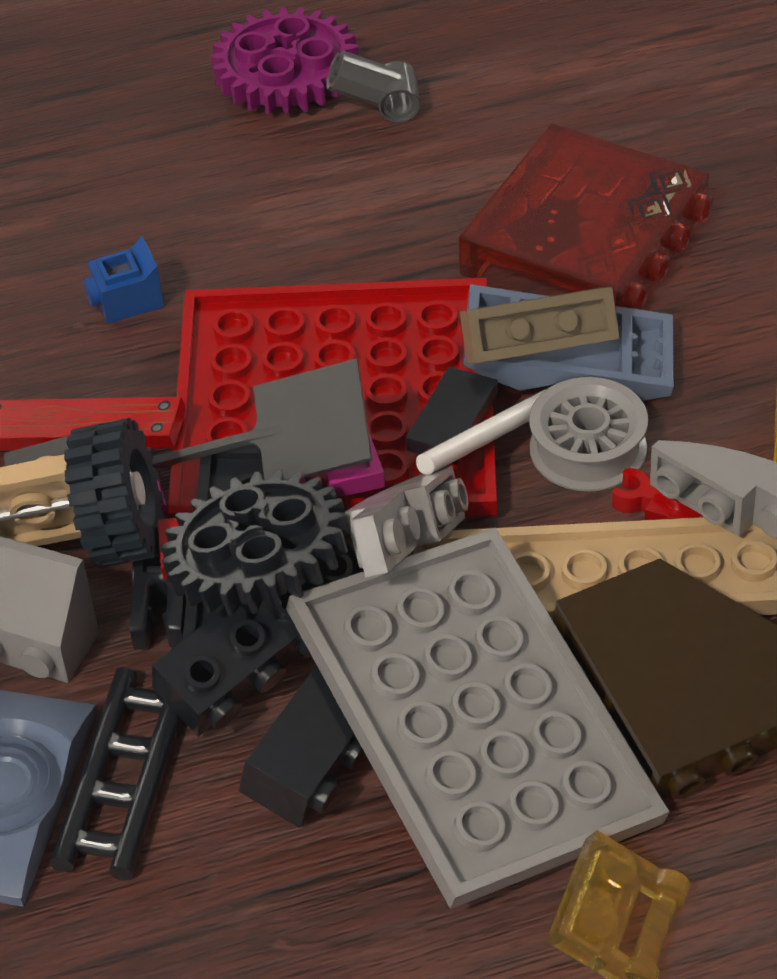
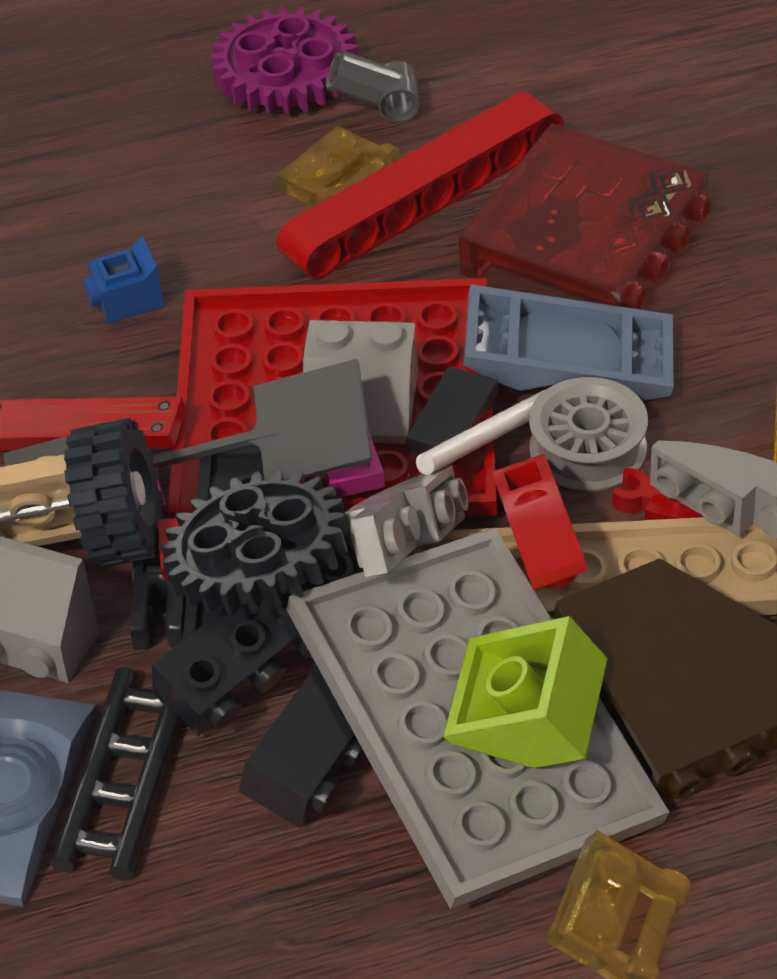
dark tan plate [459,287,620,364] -> none
none -> red beam [276,91,564,279]
none -> clear yellow plate [276,126,402,207]
none -> light grey slope [303,320,418,444]
none -> lime slope [443,616,608,768]
none -> red slope [492,453,589,590]

